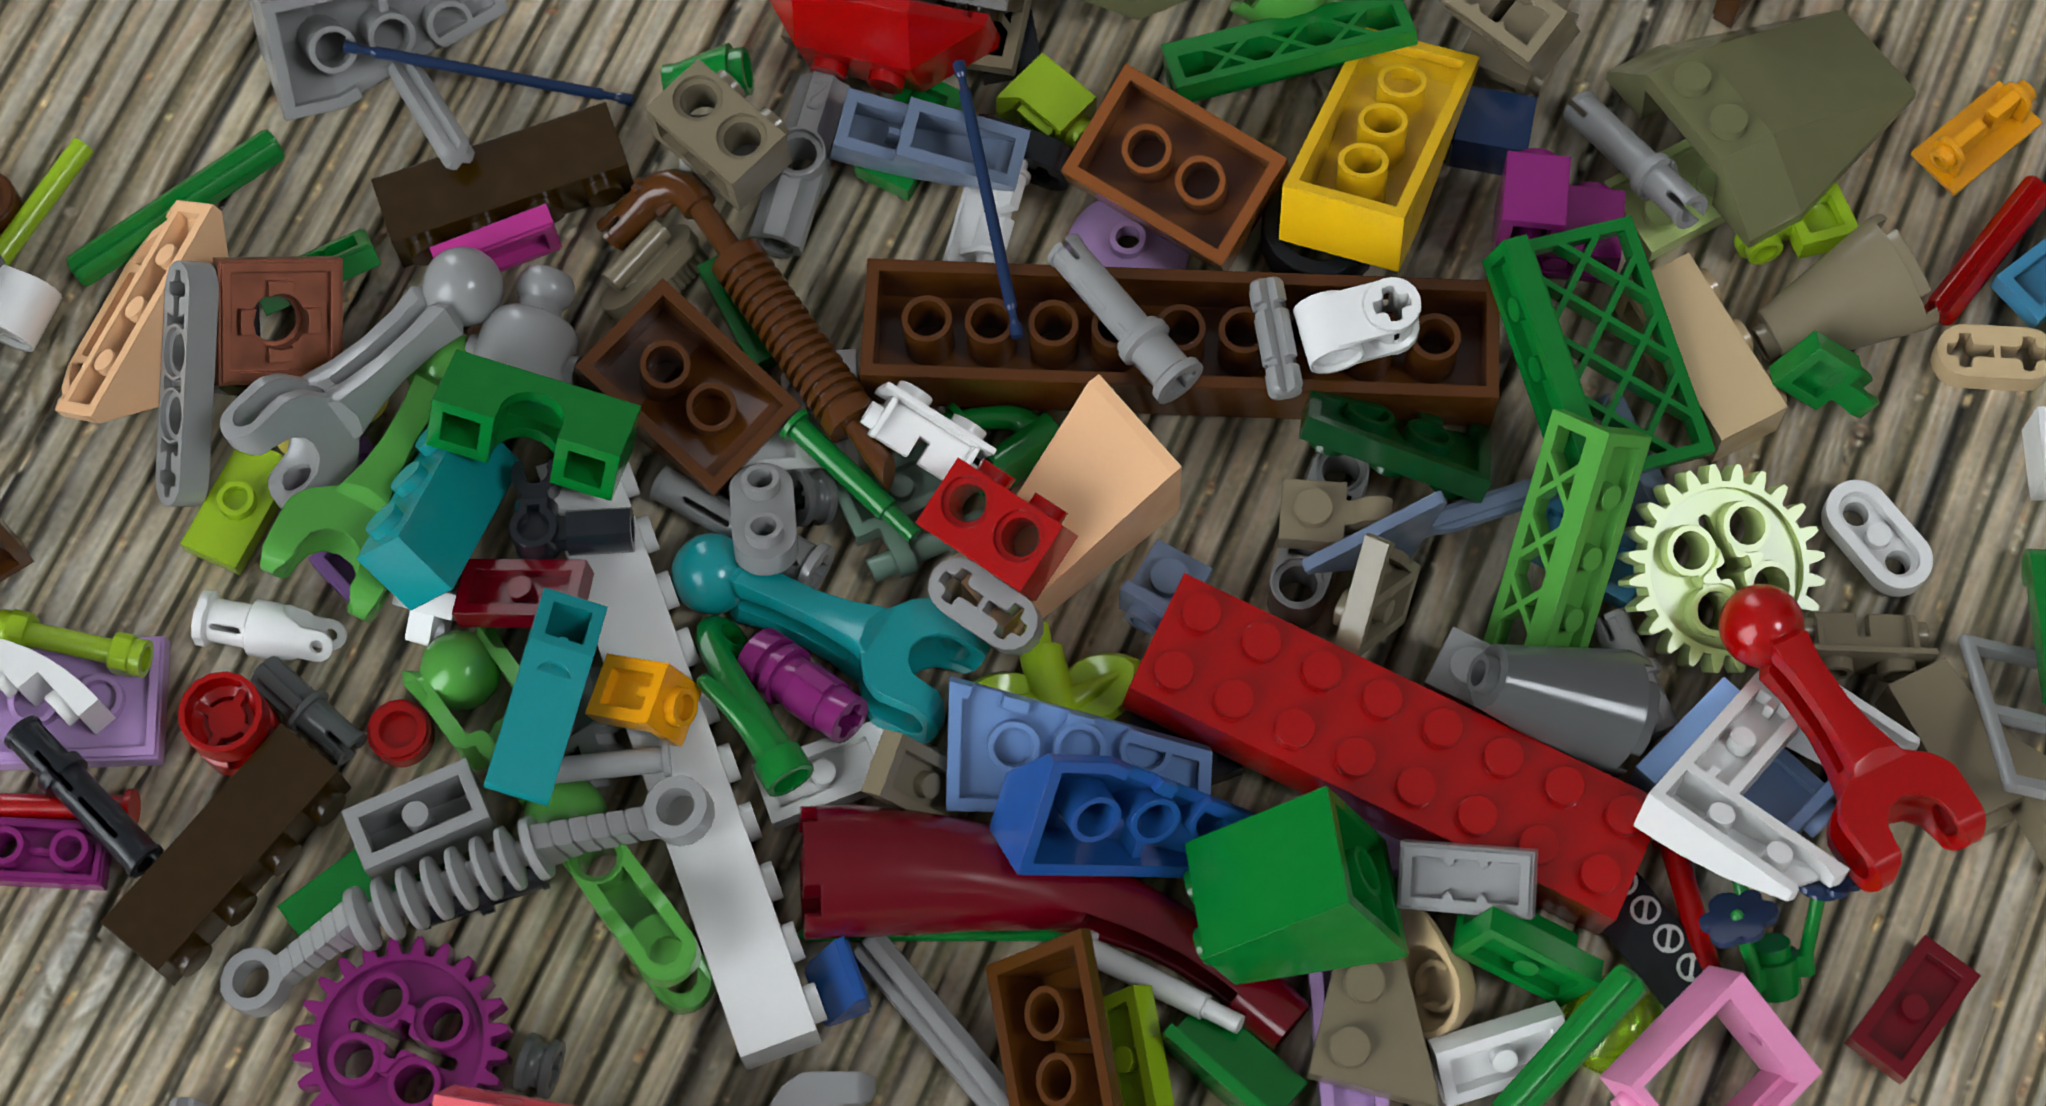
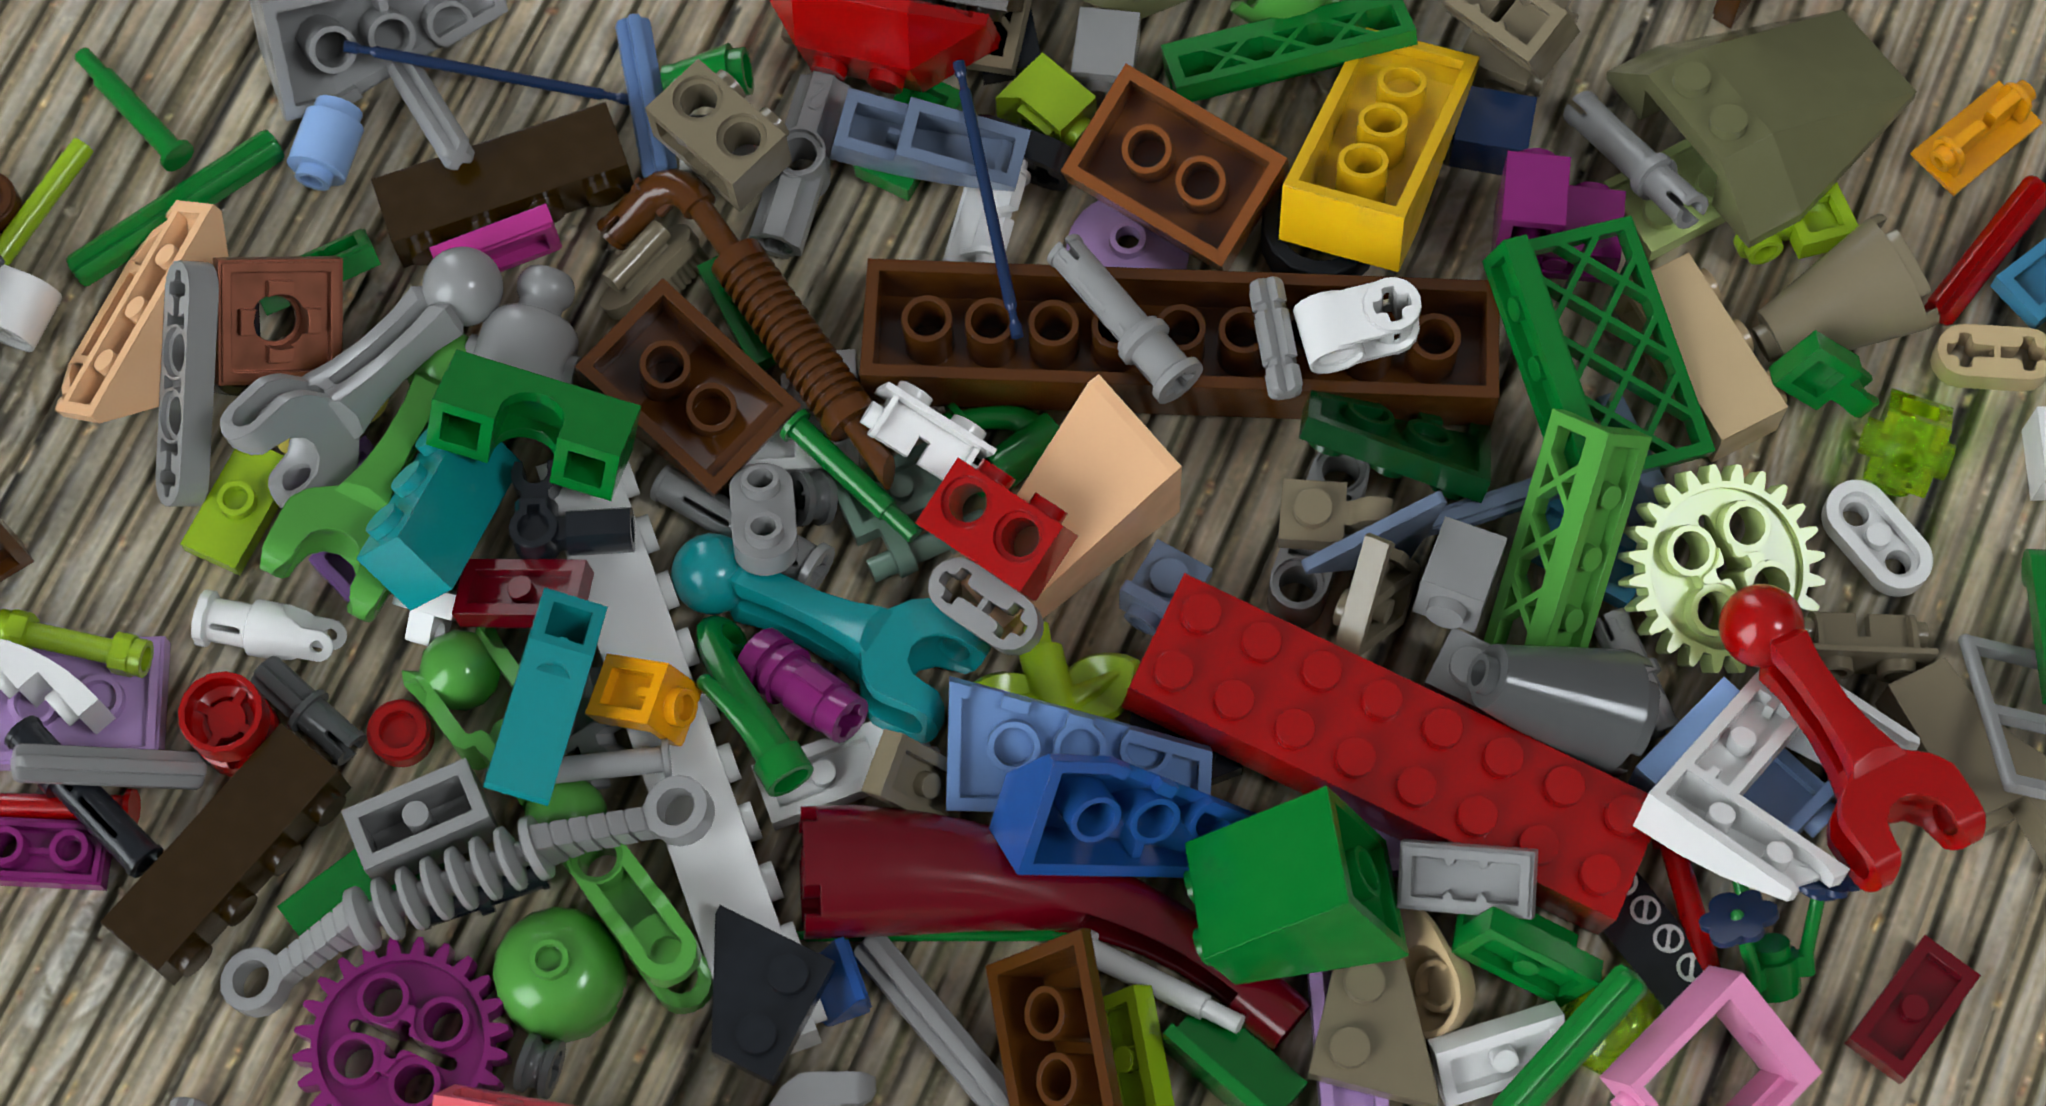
none -> light grey axle [10,743,207,790]
none -> green piece [74,47,194,172]
none -> light blue brick [287,95,364,191]
none -> bright green cylinder [492,906,628,1043]
none -> medium blue axle [615,14,678,178]
none -> black wing [711,905,836,1086]
none -> light grey brick [1071,6,1140,108]
none -> light grey slope [1412,516,1508,633]
none -> clear neon green brick [1856,388,1956,499]

